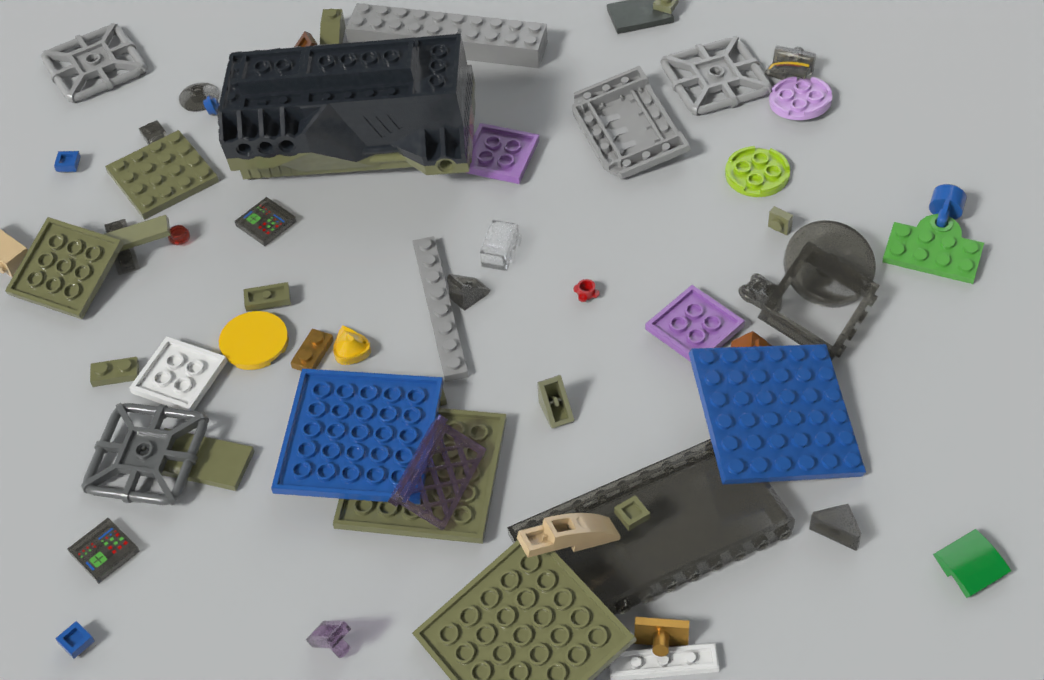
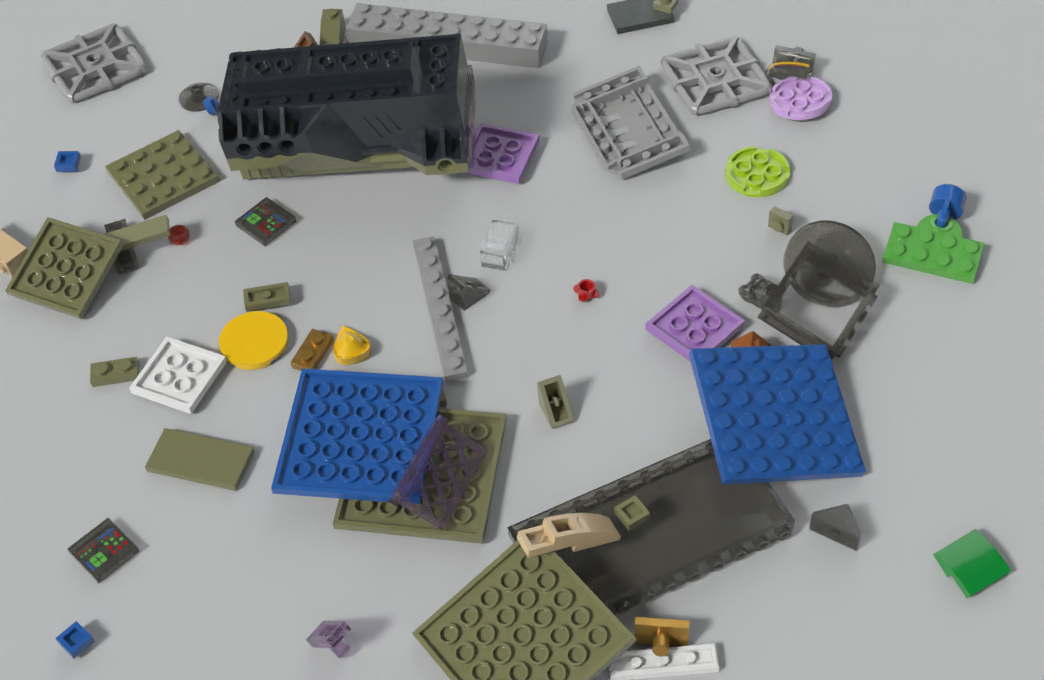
dark grey plate [81,403,209,506] -> none
clear smoke plate [139,120,167,145] -> none

